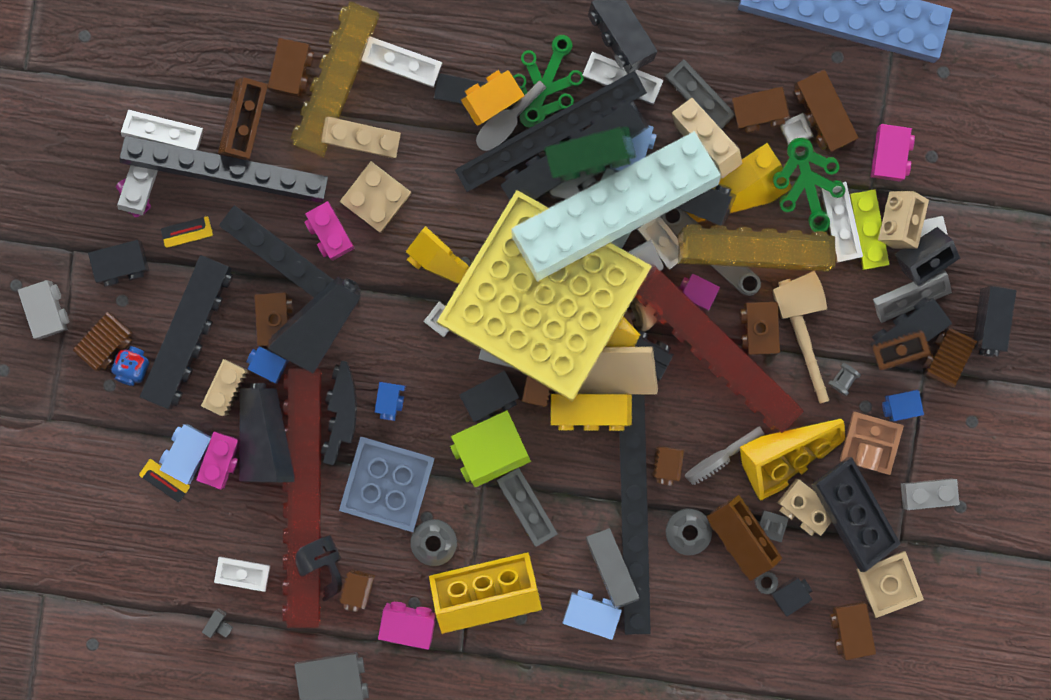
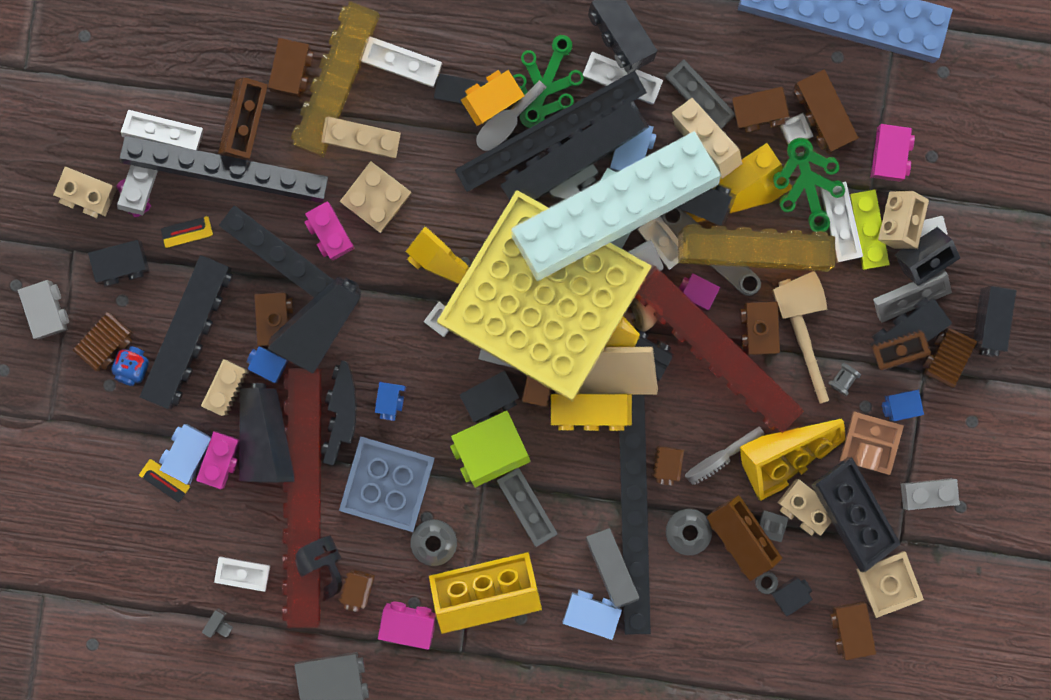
dark green brick [545,127,636,182] -> none
none -> tan brick [54,167,117,218]

